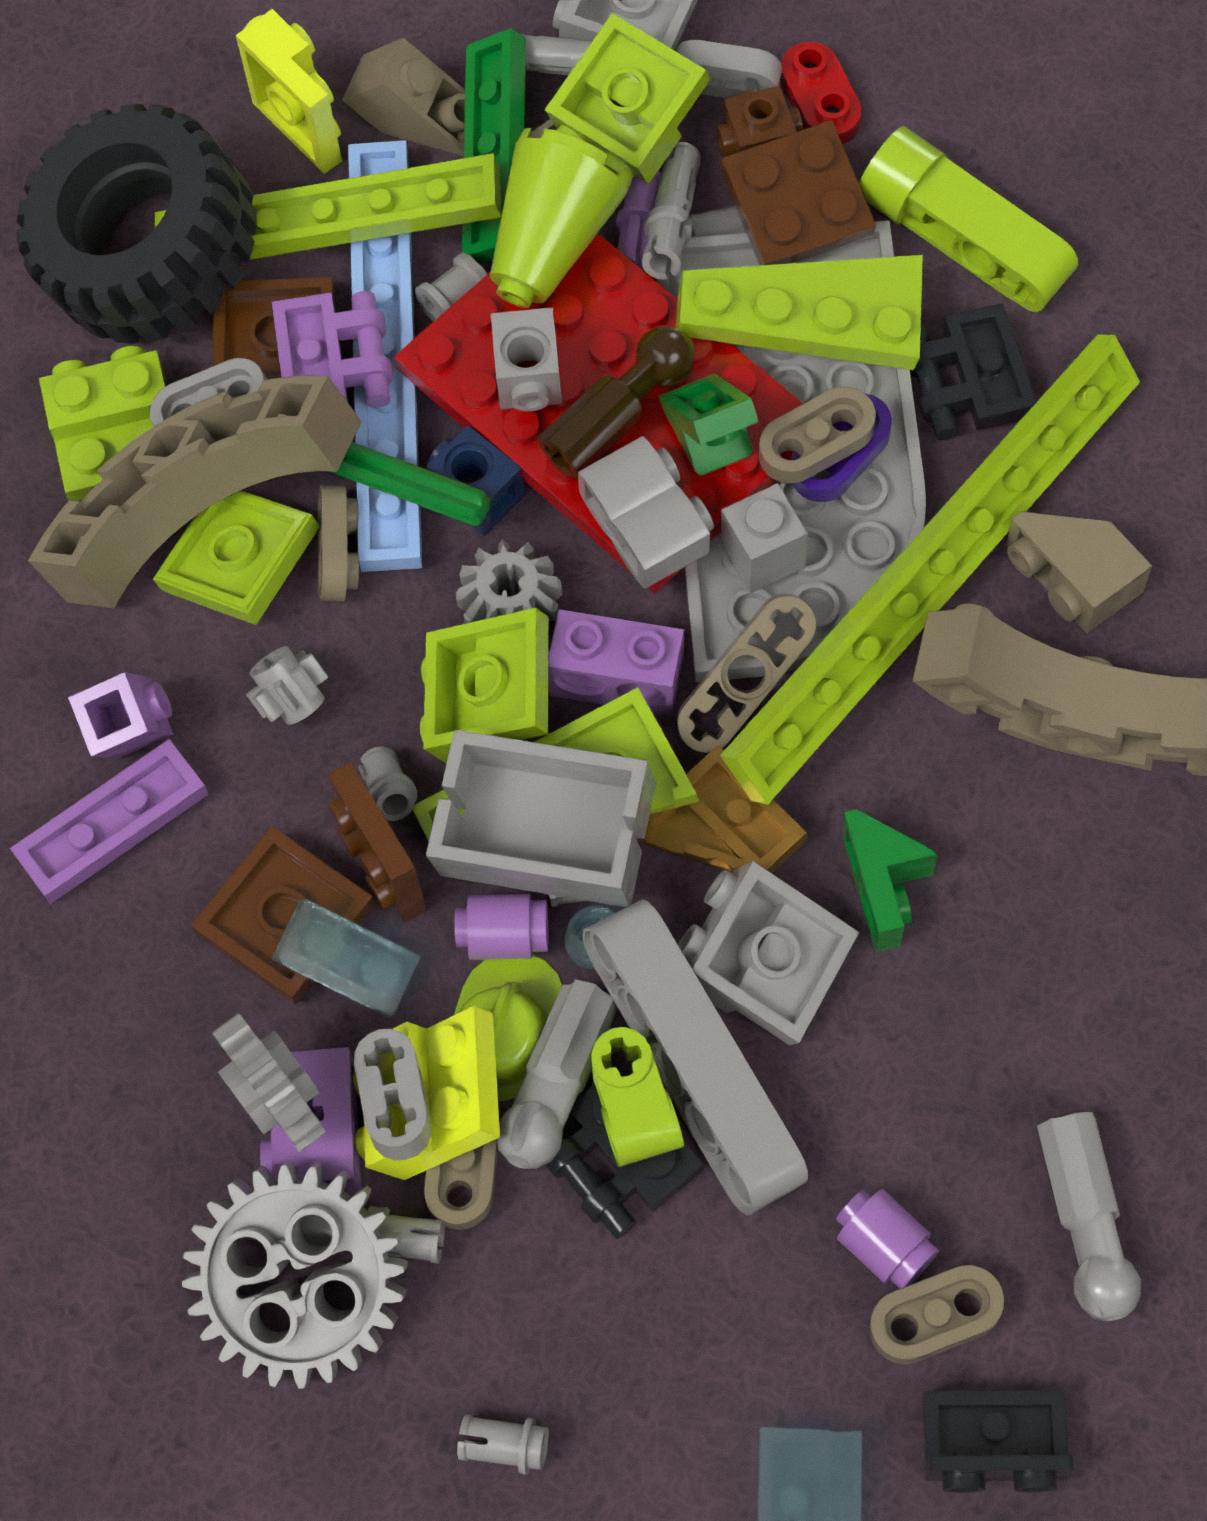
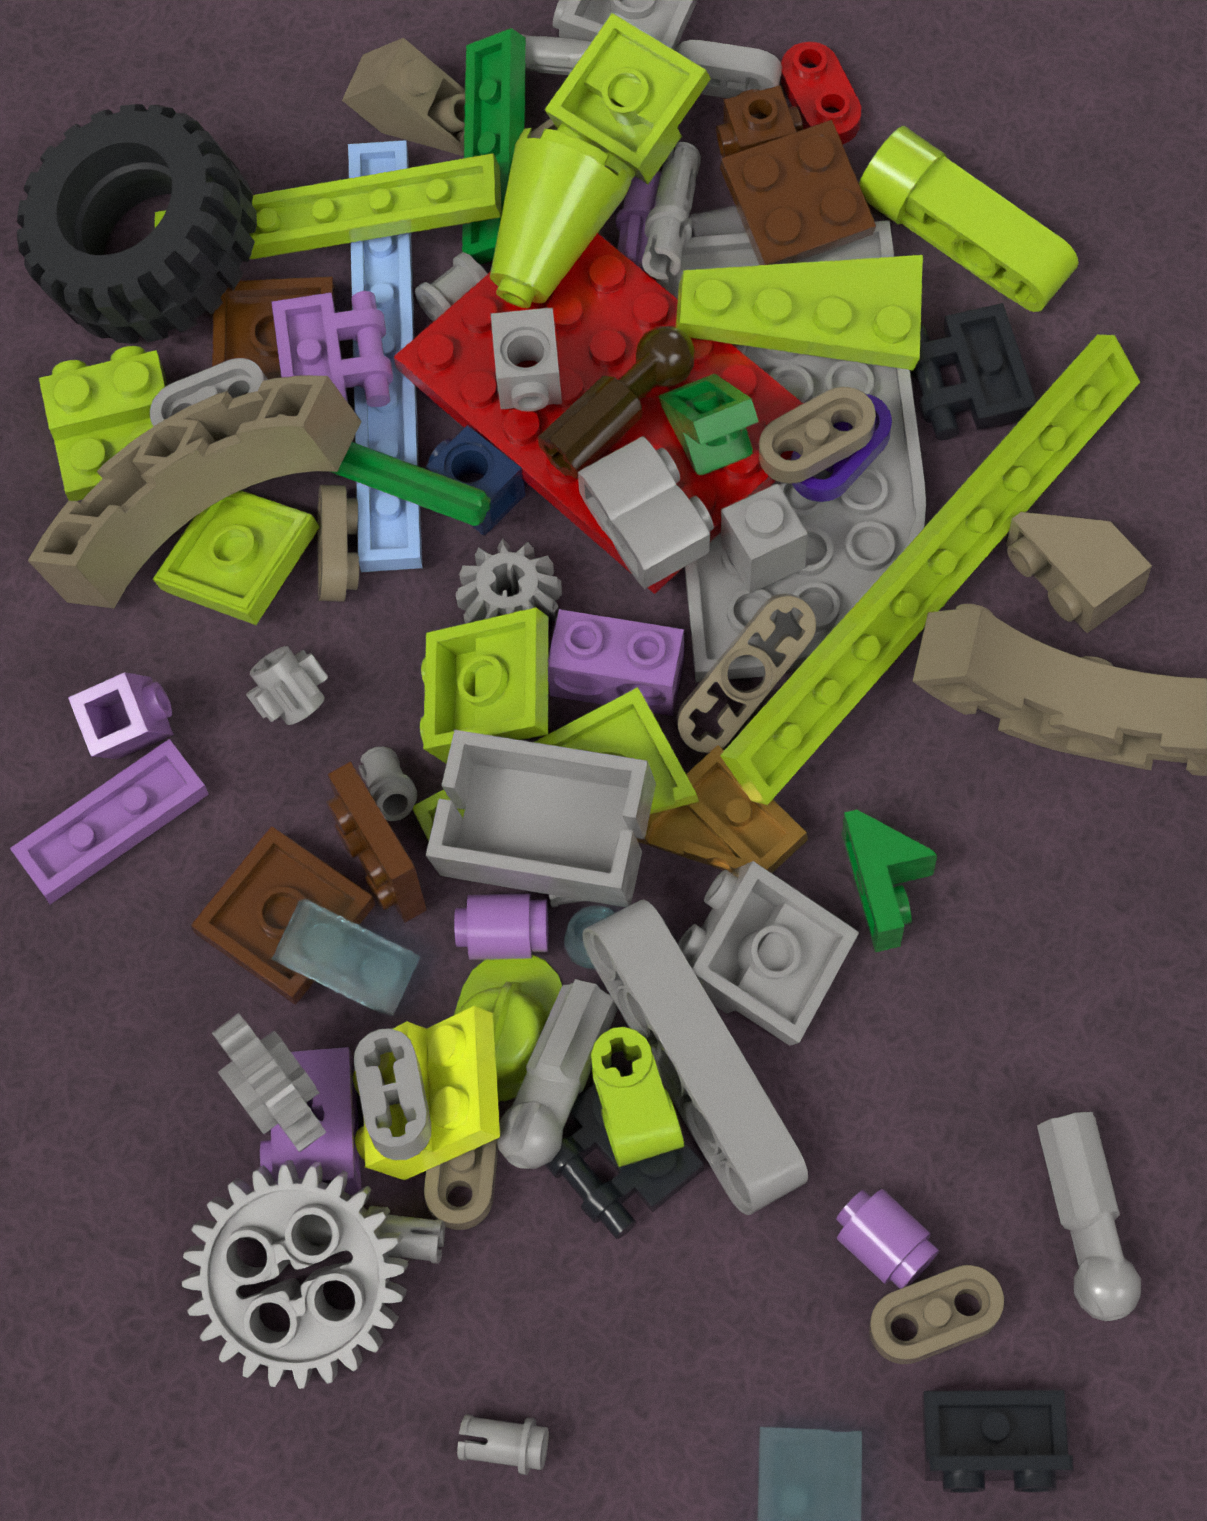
neon yellow plate [236,9,342,174] -> none

